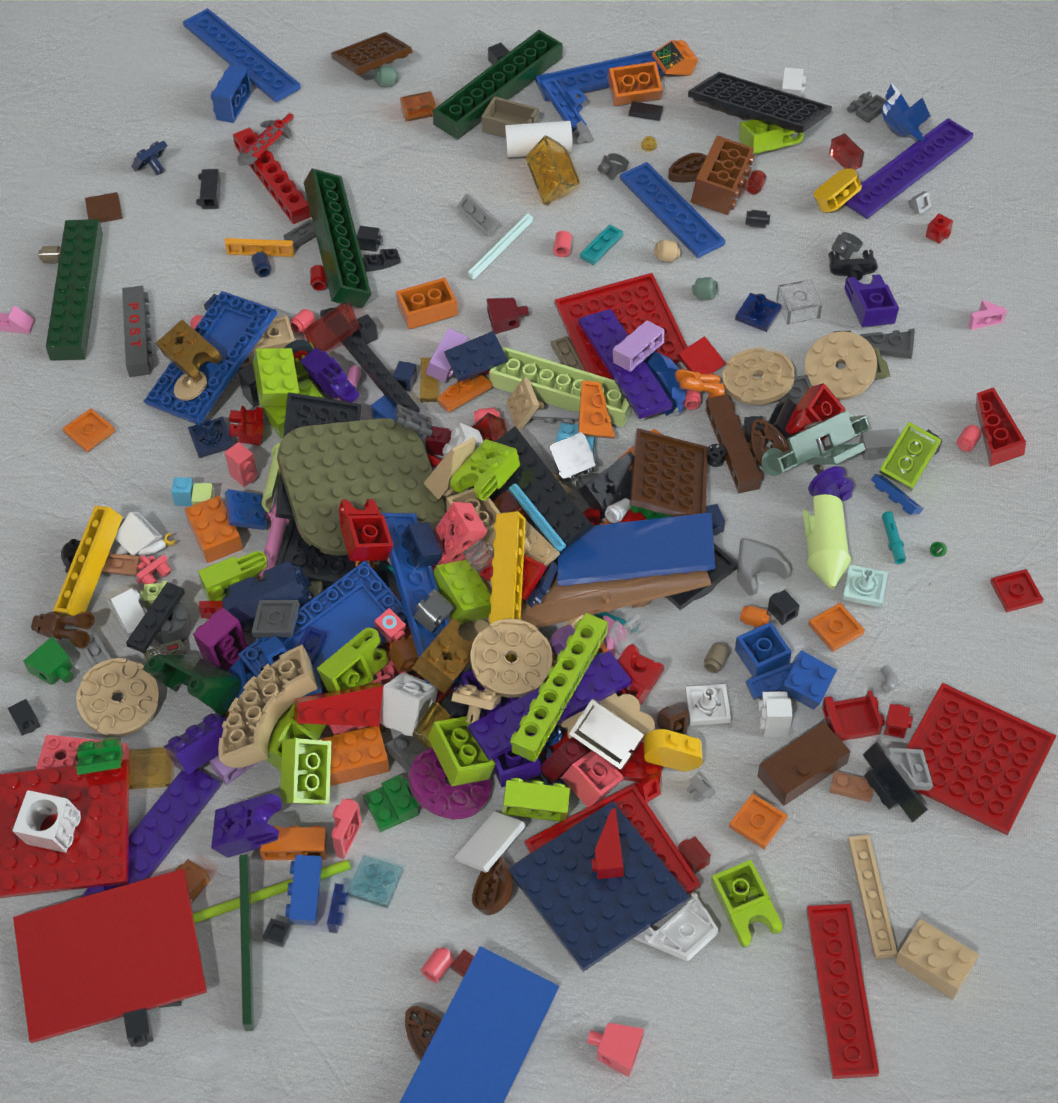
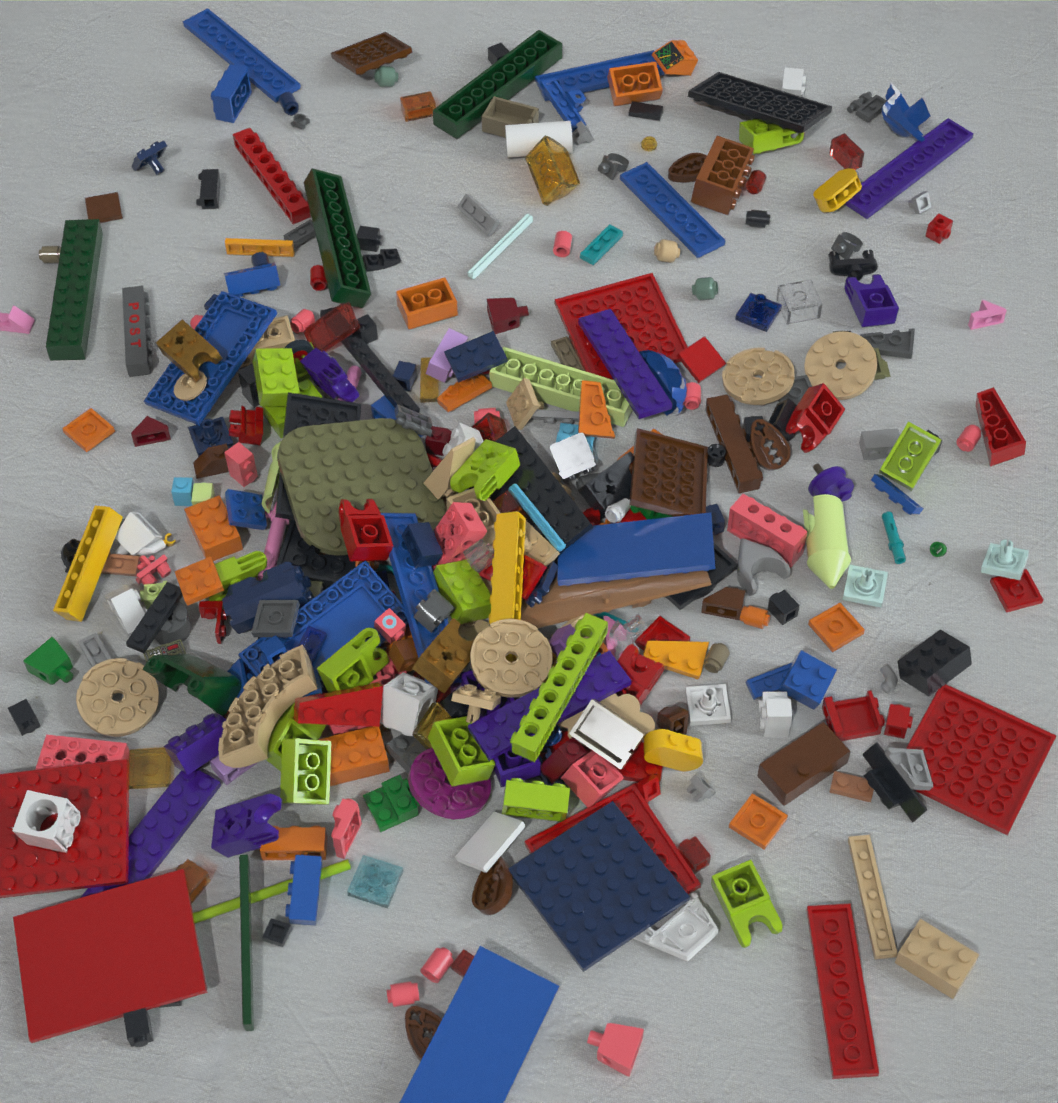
reddish brown piece [31,611,95,649] -> none
green plate [76,737,124,775] -> none
magenta brick [193,607,248,671] -> none
sword [237,113,294,166] -> none
clear blue plate [327,883,348,933] -> none
red slope [591,808,623,879] -> none
lavender brick [613,321,664,372] -> none
orange piece [675,369,725,398] -> none
blue brick [735,622,792,677] -> none
sand green piece [761,411,871,476] -> none
none -> dark red slope [131,416,171,447]
none -> orange plate [174,556,224,606]
none -> reddish brown slope [193,443,229,479]
none -> blue brick [224,262,280,297]
none -> dark blue brick [279,92,299,116]
none -> dark grey plate [291,114,310,129]
none -> coral brick [386,981,420,1007]
none -> red tile [635,616,690,651]
none -> light orange wing [643,641,709,679]
none -> reddish brown slope [701,587,745,620]
none -> coral brick [727,494,807,568]
none -> black brick [897,629,972,696]
none -> light aqua plate [981,540,1029,580]

